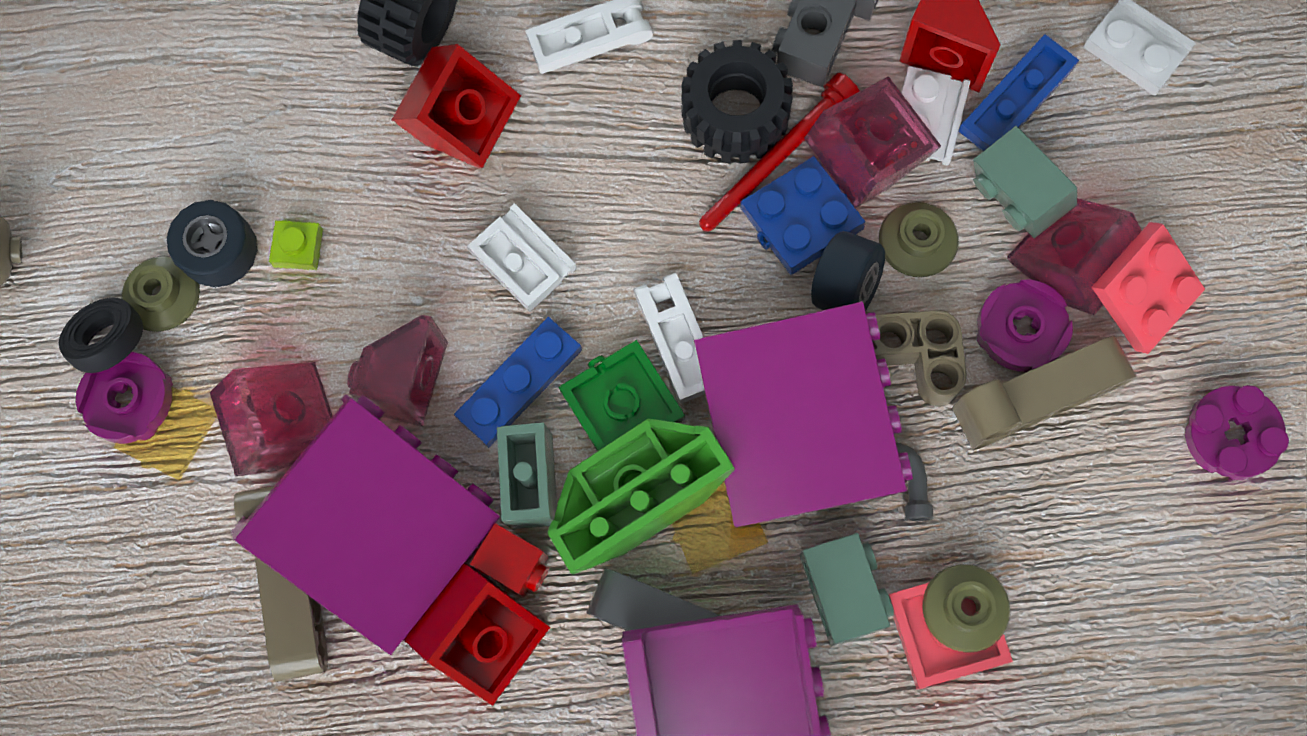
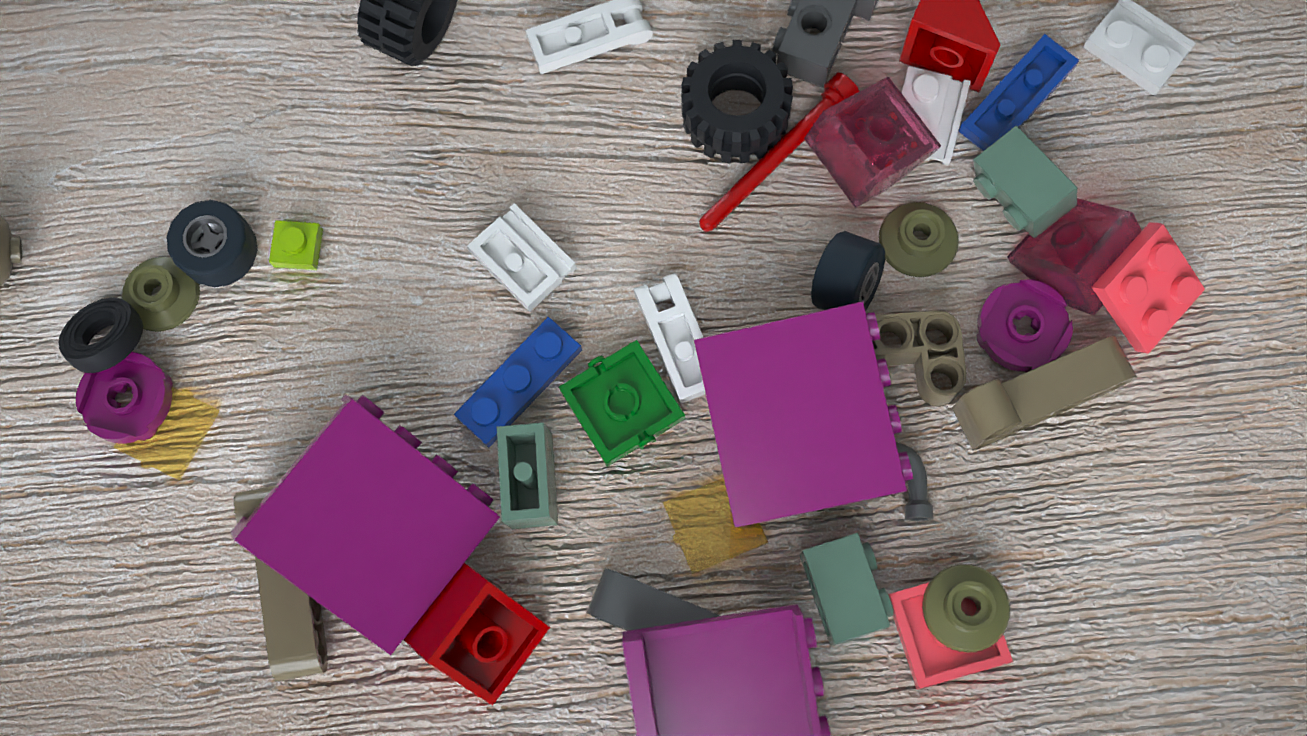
clear pink slope [210,362,333,477] -> none
clear pink slope [347,314,448,427] -> none
red slope [391,44,521,168] -> none
red brick [469,523,549,598] -> none
bright green wedge [547,419,735,575] -> none
blue plate [740,156,865,275] -> none
magenta plate [1185,385,1289,480] -> none

